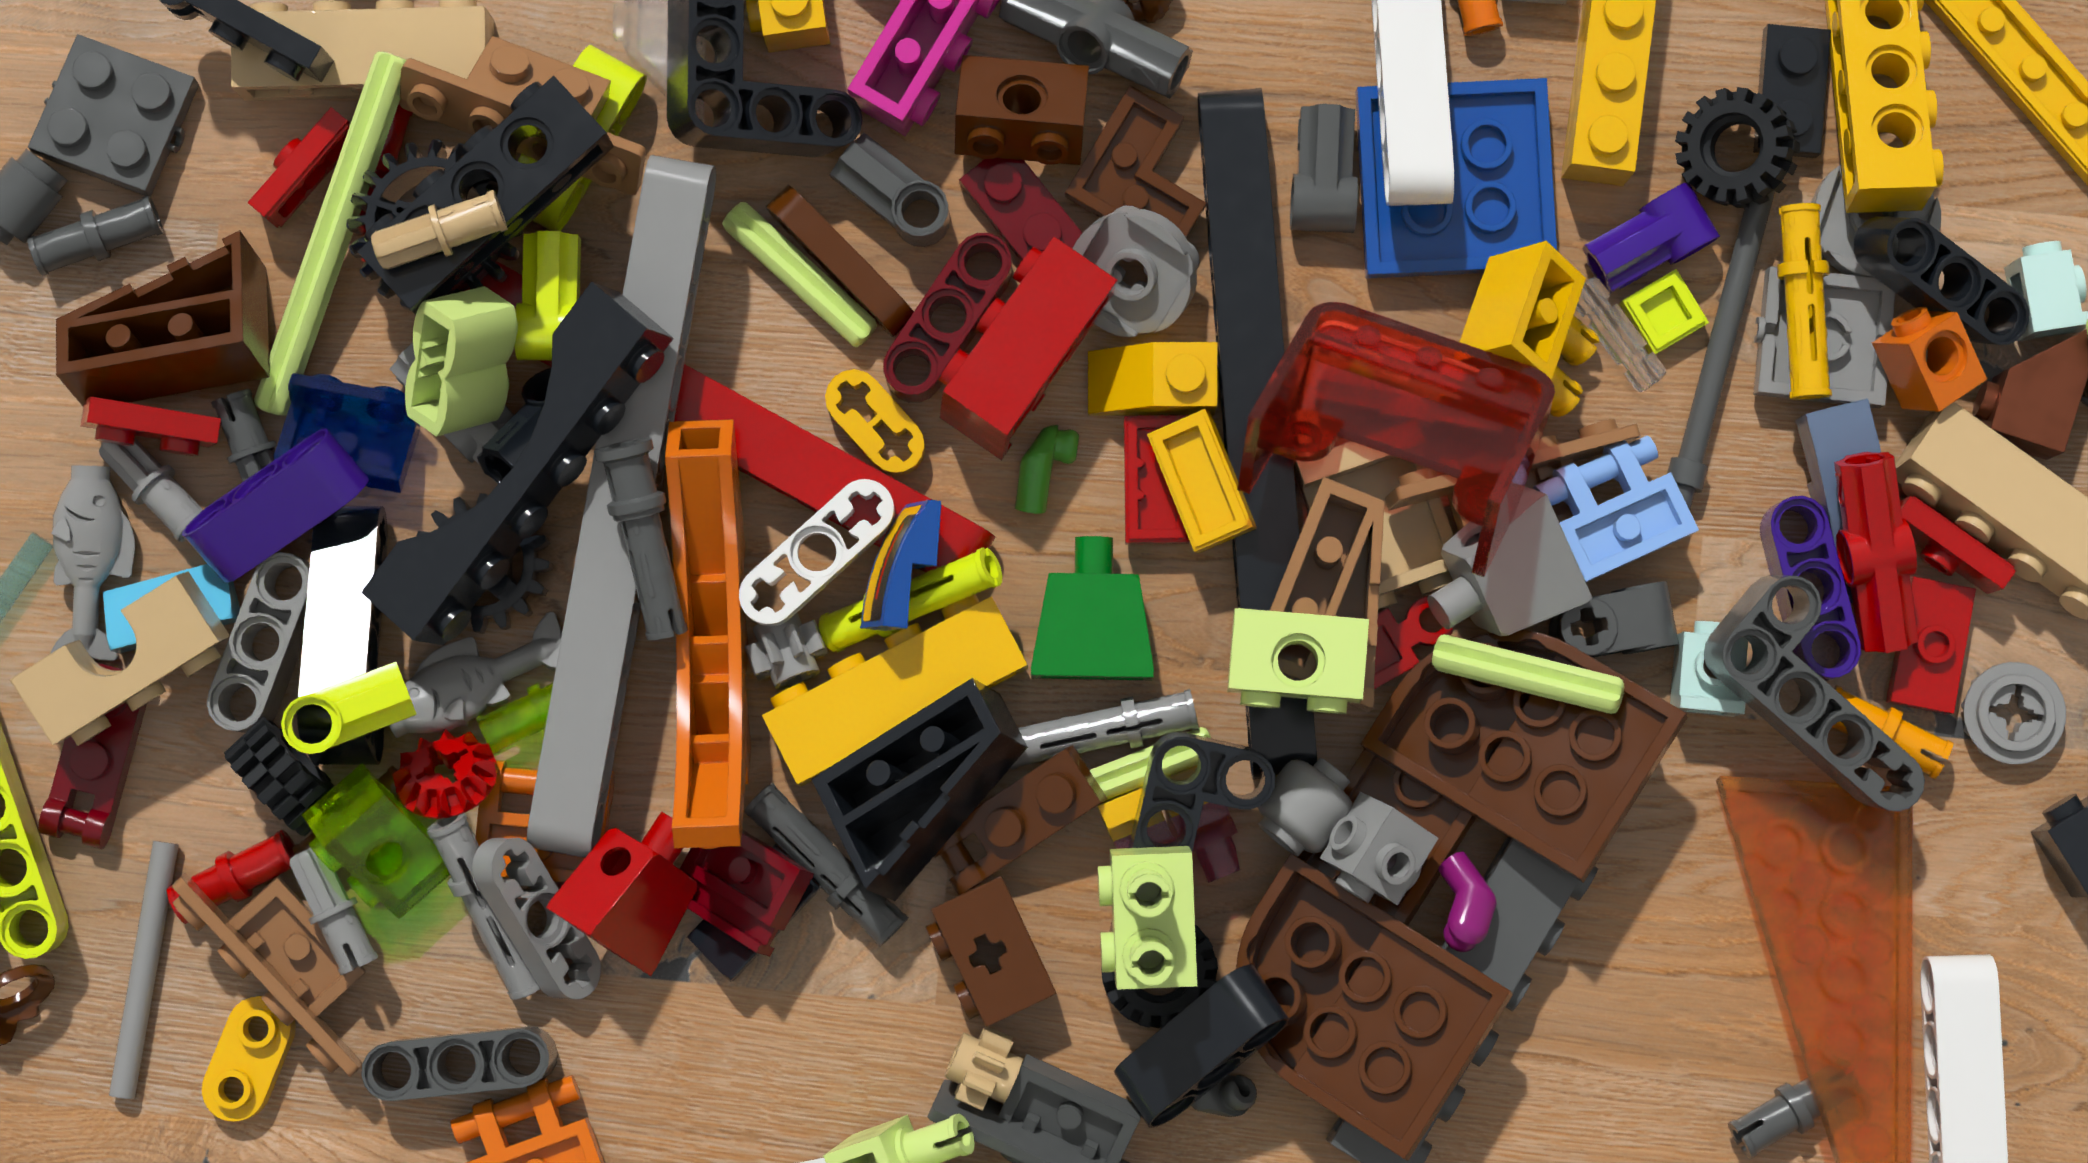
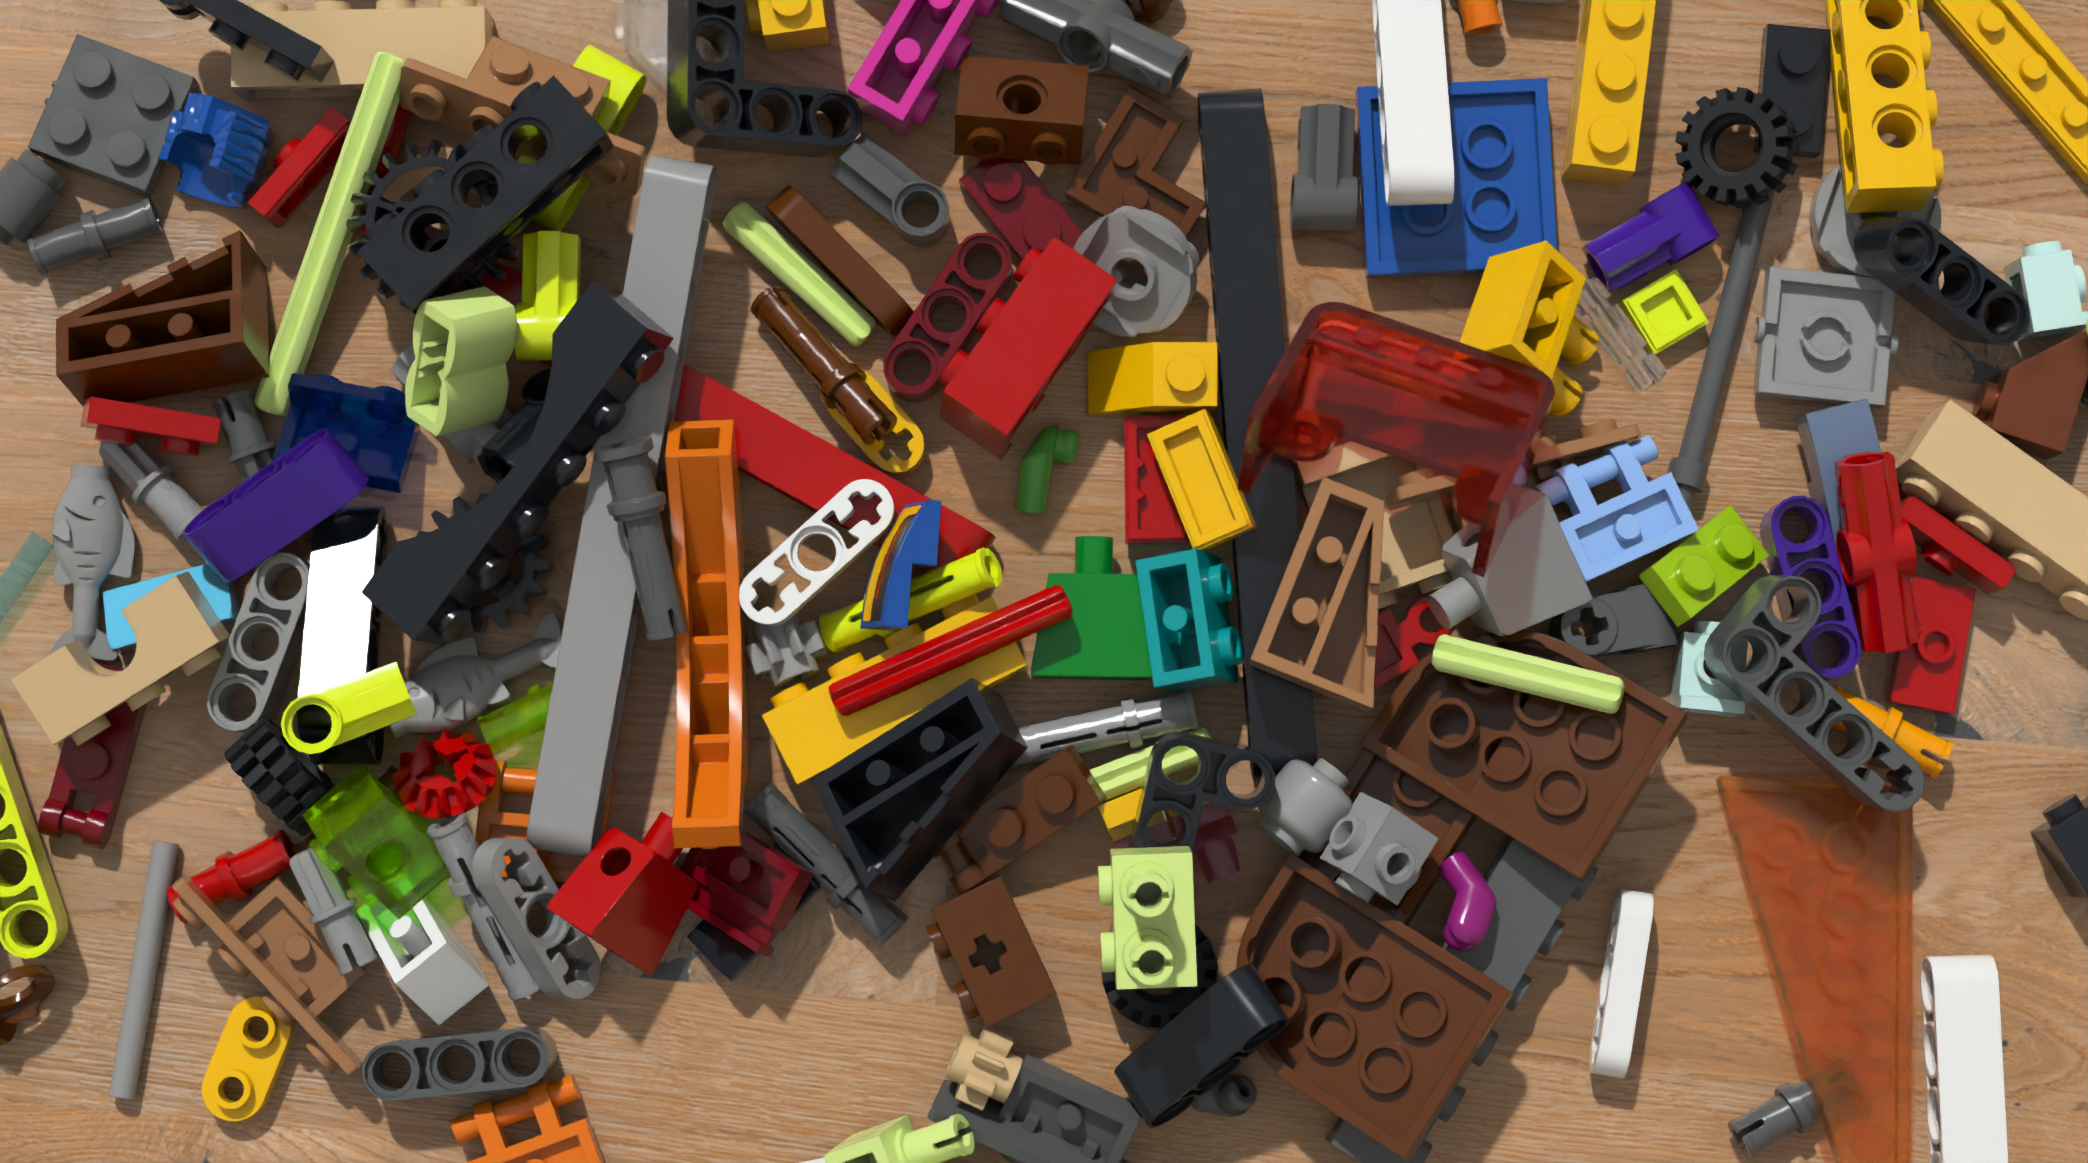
tan axle [371,190,508,269] -> none
yellowish green brick [1227,608,1369,714] -> none
yellow pin [1777,203,1832,400] -> none
orange brick [1872,307,1987,412] -> none
light grey gear [1961,662,2066,764] -> none
none -> blue hair [158,93,274,210]
none -> white slope [356,871,490,1025]
none -> reddish brown pin [751,285,897,445]
none -> red axle [828,585,1073,716]
none -> teal brick [1135,549,1243,693]
none -> white beam [1589,888,1654,1079]
none -> lime plate [1639,505,1770,627]

